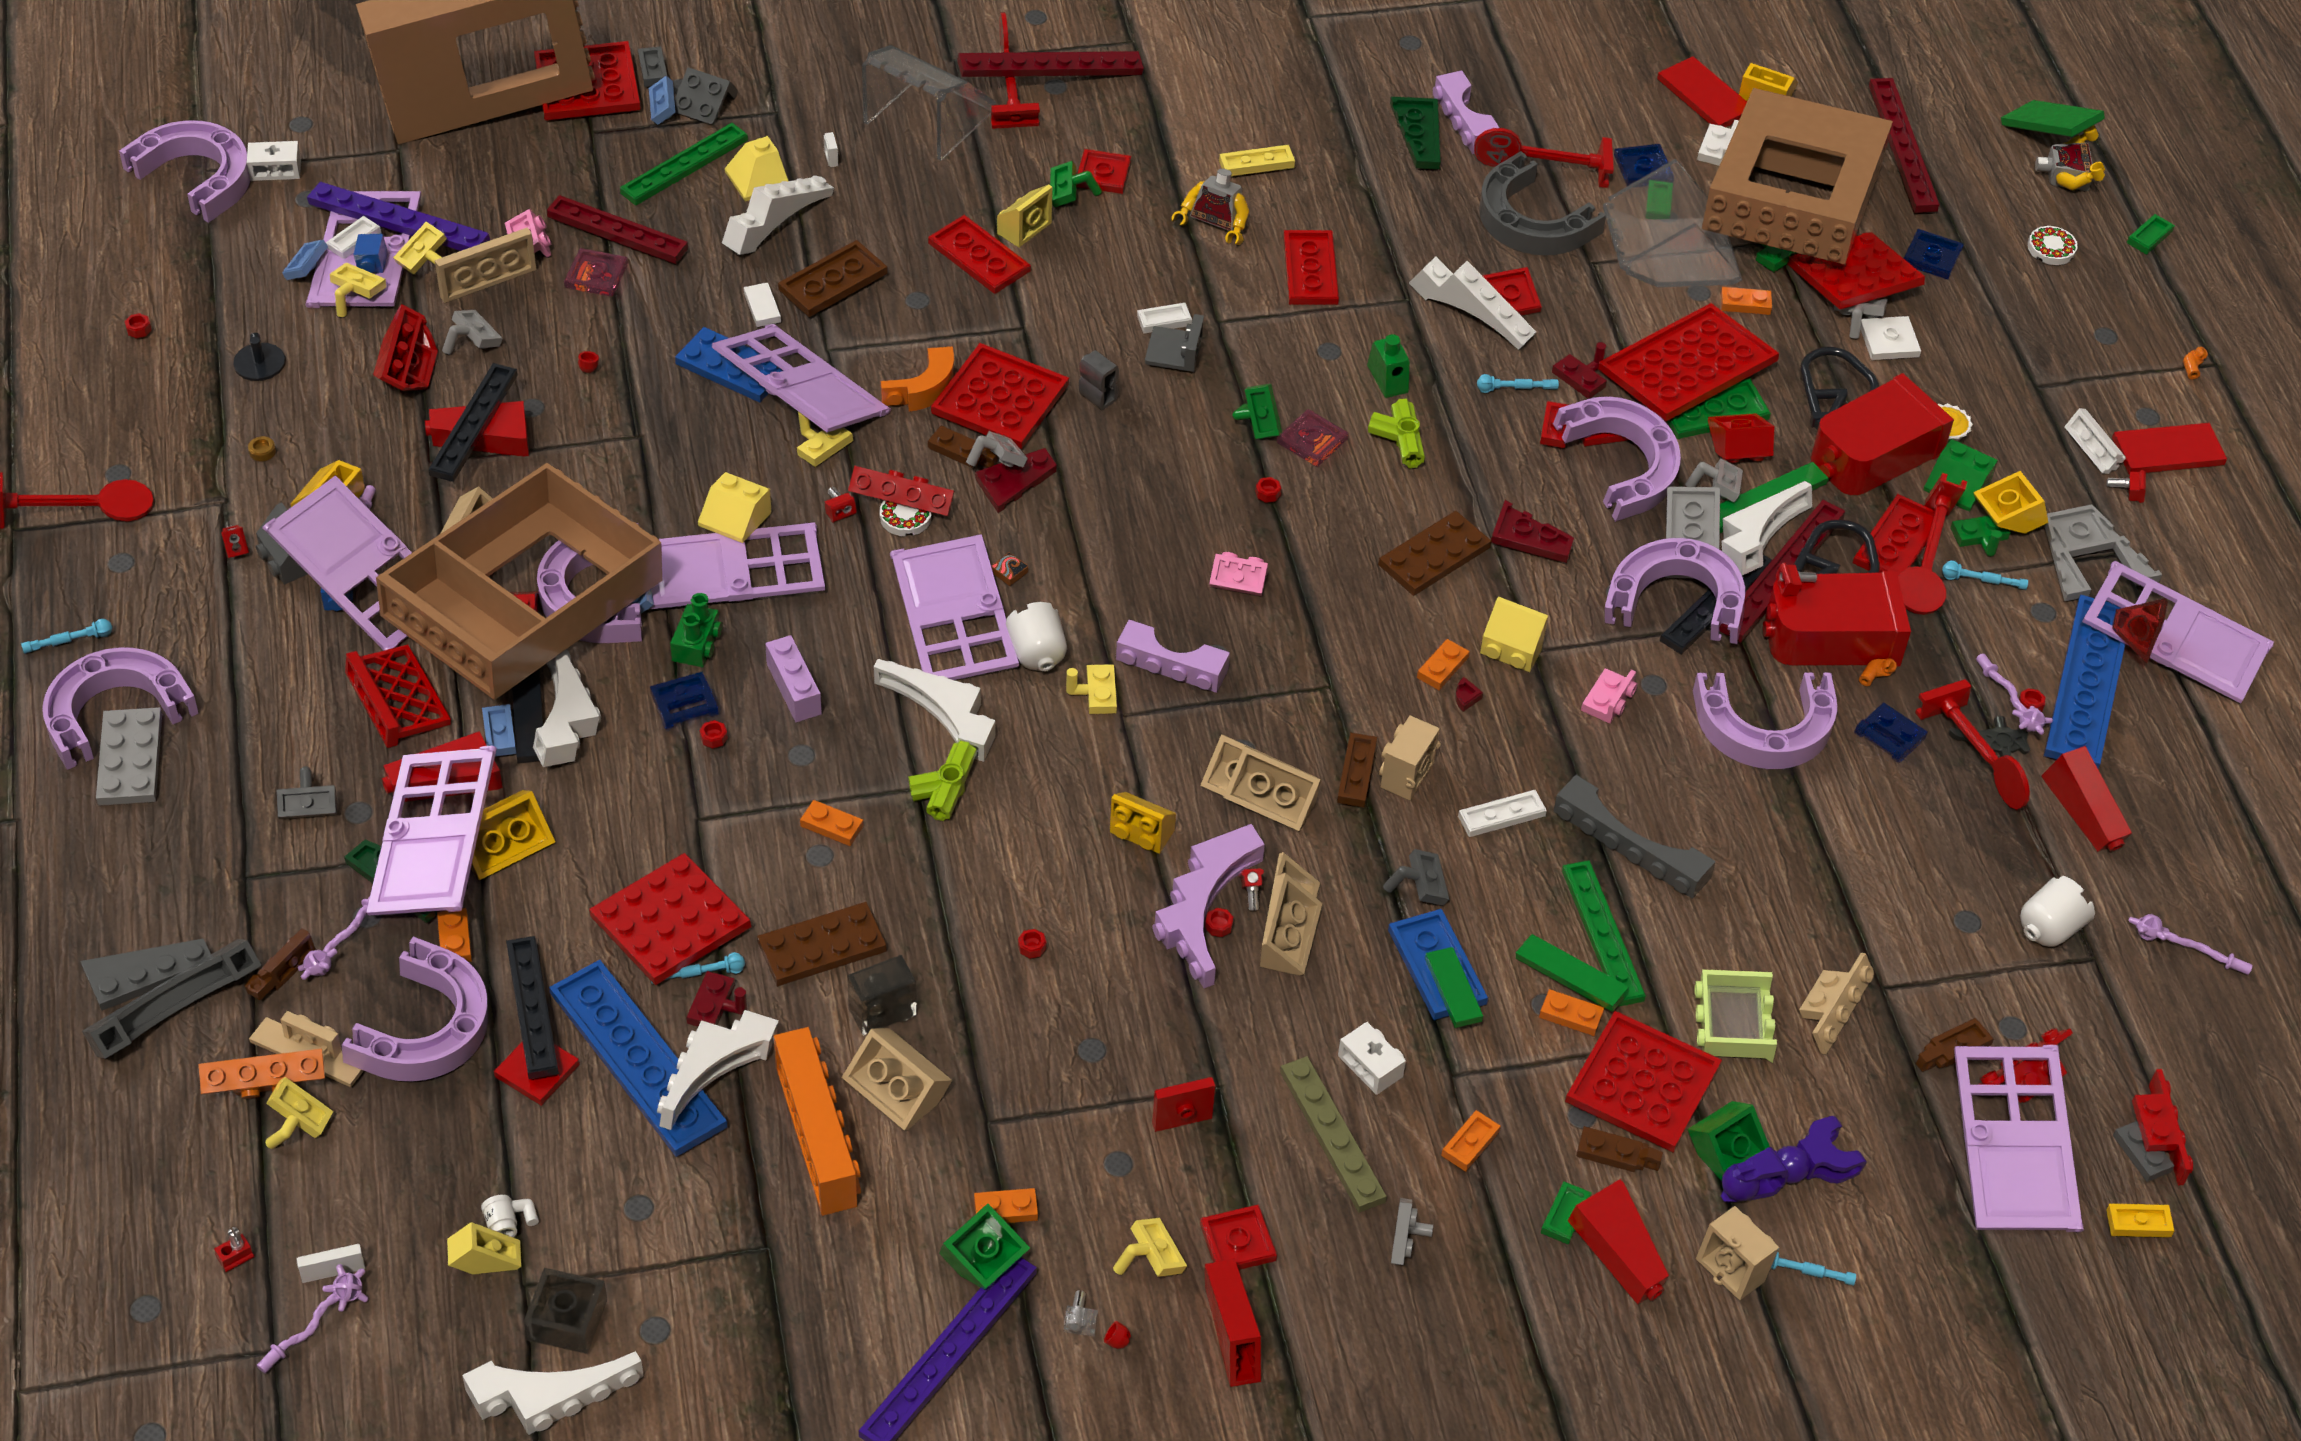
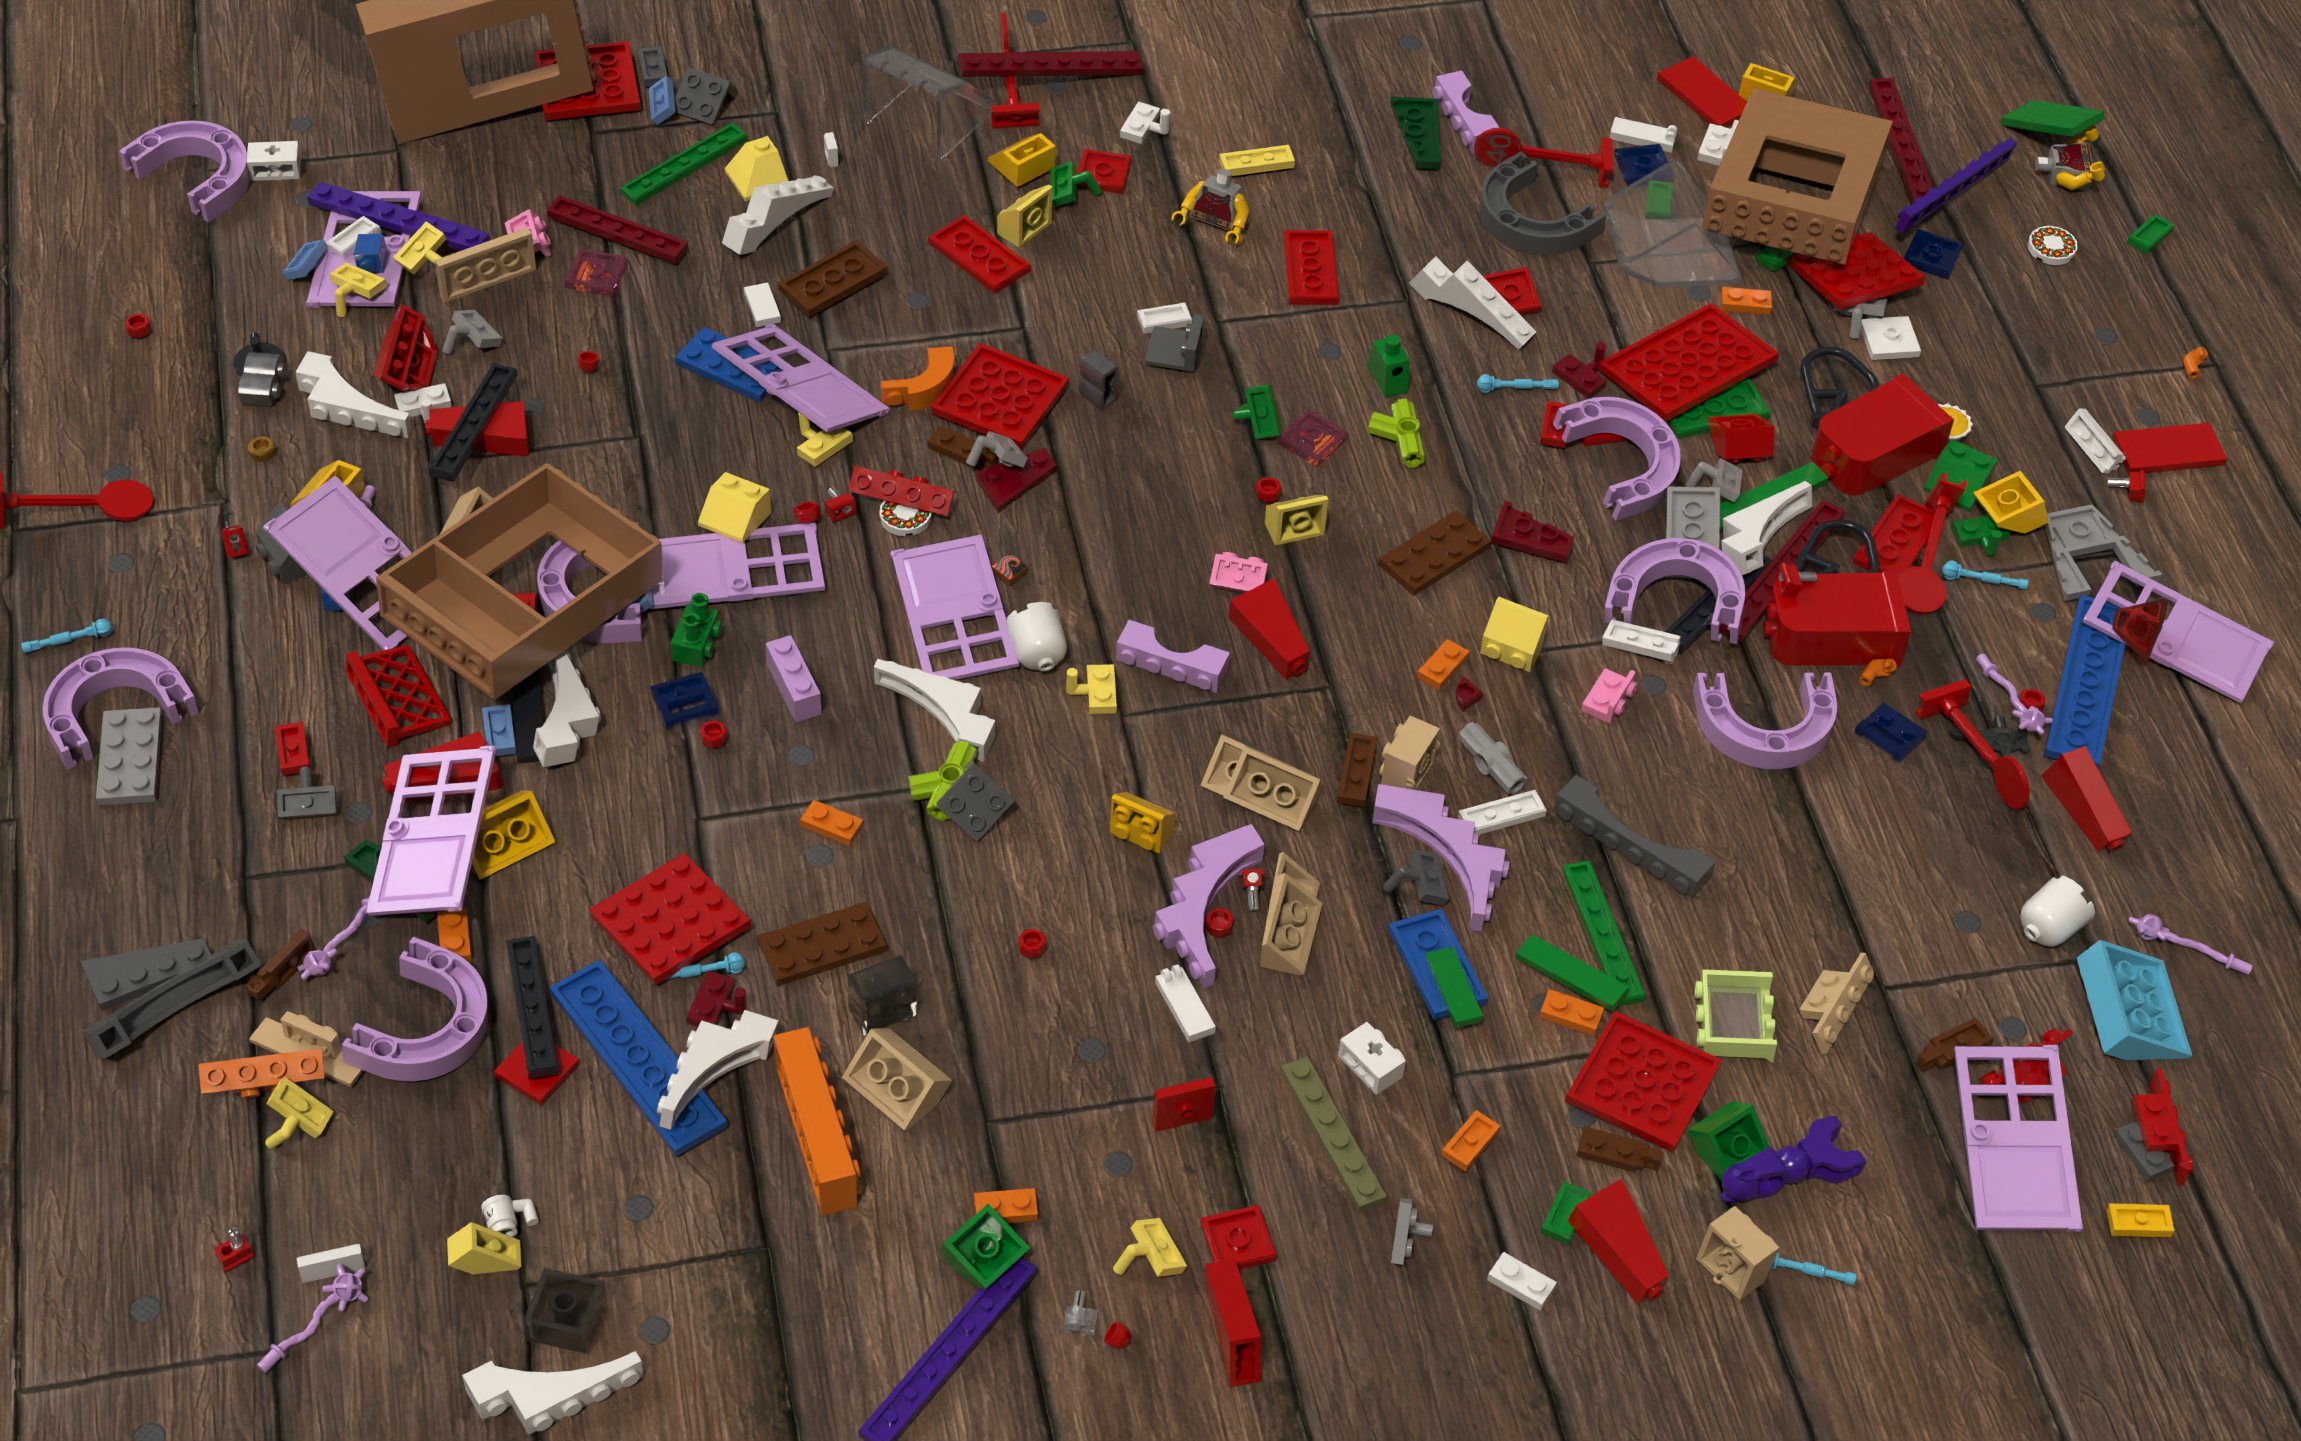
none -> flat silver brick [238,352,286,406]
none -> red plate [275,722,310,776]
none -> white arch [295,351,412,438]
none -> white plate [394,383,452,423]
none -> red tile [793,502,821,524]
none -> dark grey bracket [936,760,1015,841]
none -> yellow slope [988,133,1056,187]
none -> white plate [1120,102,1170,144]
none -> white hinge [1155,964,1216,1043]
none -> red slope [1228,579,1309,680]
none -> light yellow slope [1265,495,1328,545]
none -> lavender arch [1372,784,1509,932]
none -> light grey piece [1458,722,1528,795]
none -> white plate [1487,1252,1557,1311]
none -> white hinge [1602,619,1680,664]
none -> white hinge [1609,117,1677,153]
none -> dark purple plate [1895,138,2017,234]
none -> medium azure slope [2077,940,2192,1060]

